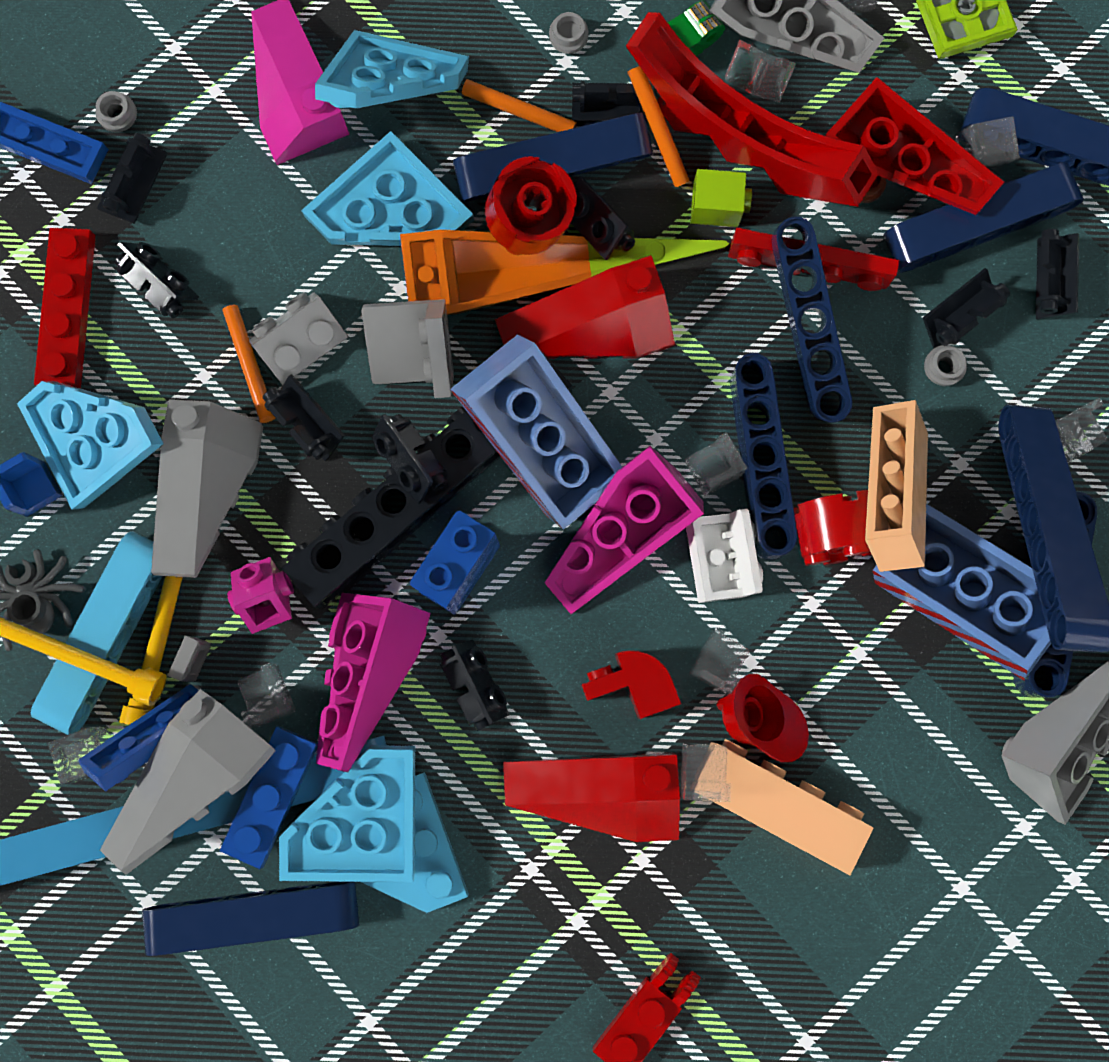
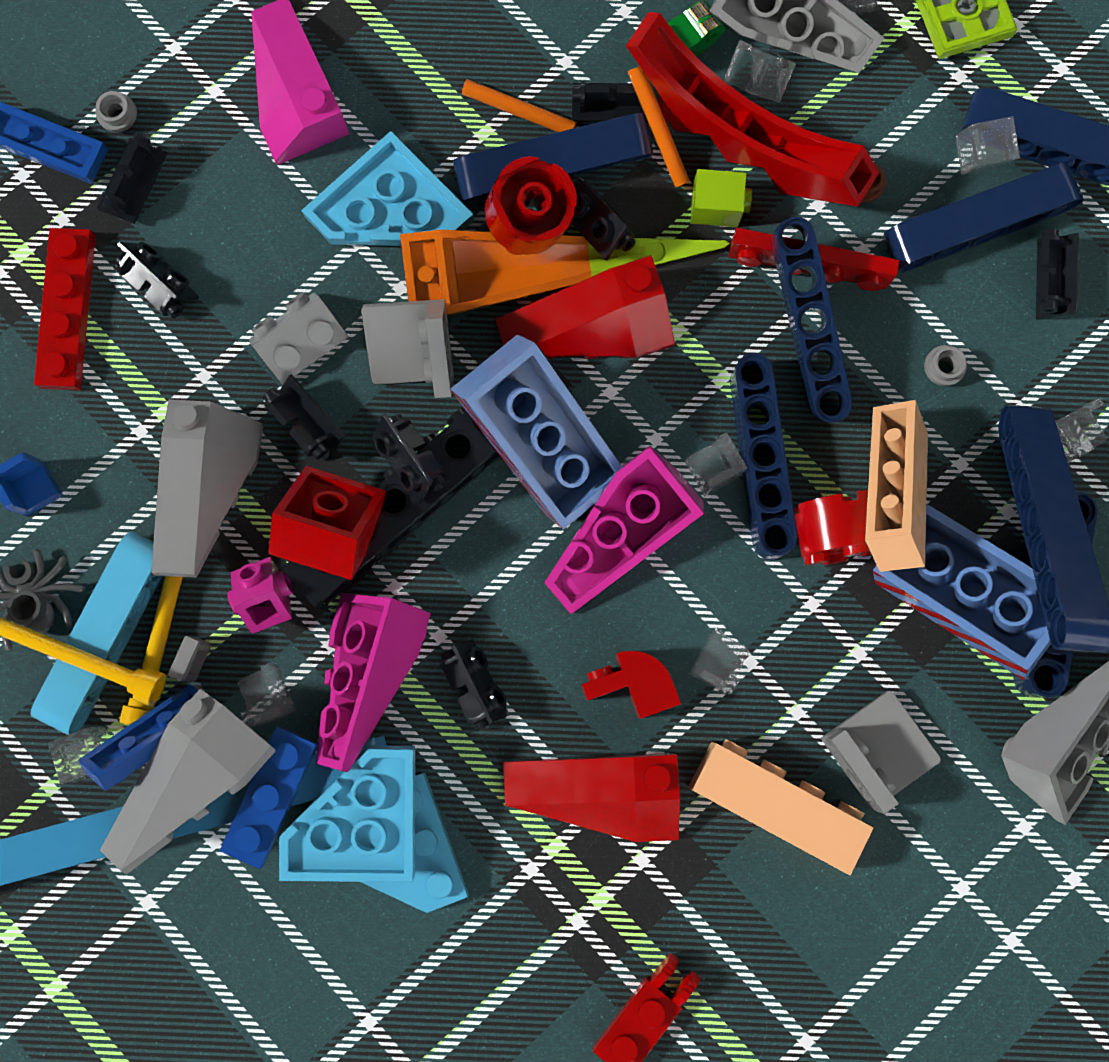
medium azure plate [17,381,164,510] -> none
dark blue beam [142,881,360,956] -> none
orange bar [222,305,276,423] -> none
medium azure plate [315,30,469,109] -> none
blue panel [410,511,500,615] -> none
light grey plate [549,12,589,54] -> none
clear panel [681,743,731,802] -> none
white bracket [686,509,763,603] -> none
red piece [716,674,809,762] -> none
red wedge [825,77,1004,215] -> none
black hinge [923,268,1010,348] -> none
none -> red slope [268,466,386,580]
none -> light grey bracket [821,691,941,814]

